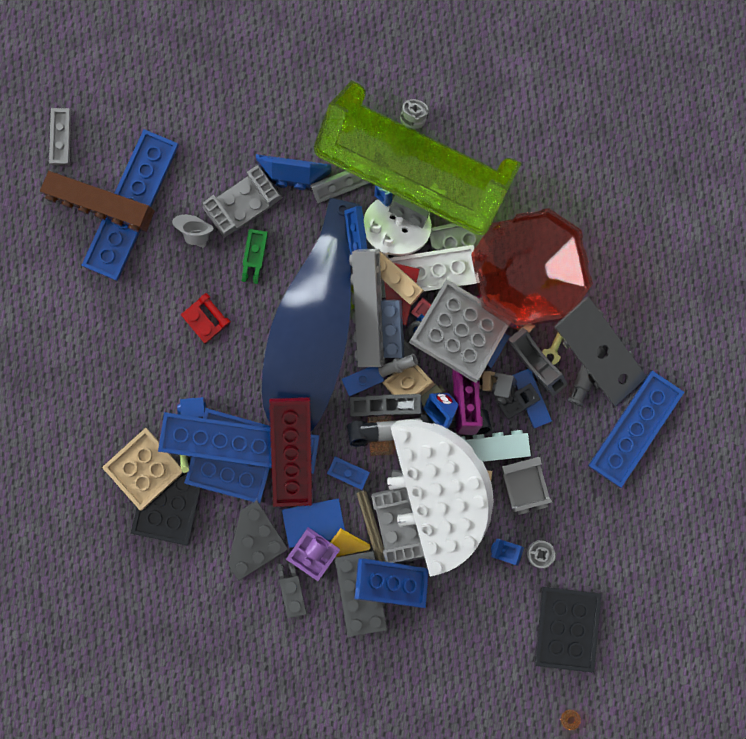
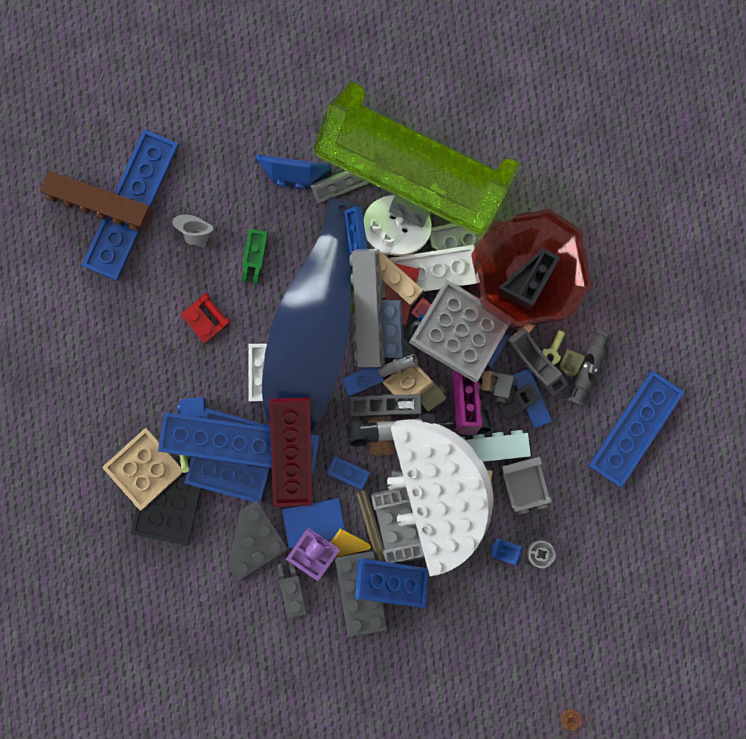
light grey plate [49,108,71,165] -> none
light grey plate [202,165,283,238] -> none
blue tile [375,180,393,207] -> none
light grey wheel [400,99,428,128] -> none
blue slope [424,393,459,429] -> none
black plate [534,586,602,673] -> none
dark grey piece [554,296,647,406] -> none
none -> white plate [249,344,267,402]
none -> black wedge [496,248,560,312]
none -> olive plate [559,348,585,377]

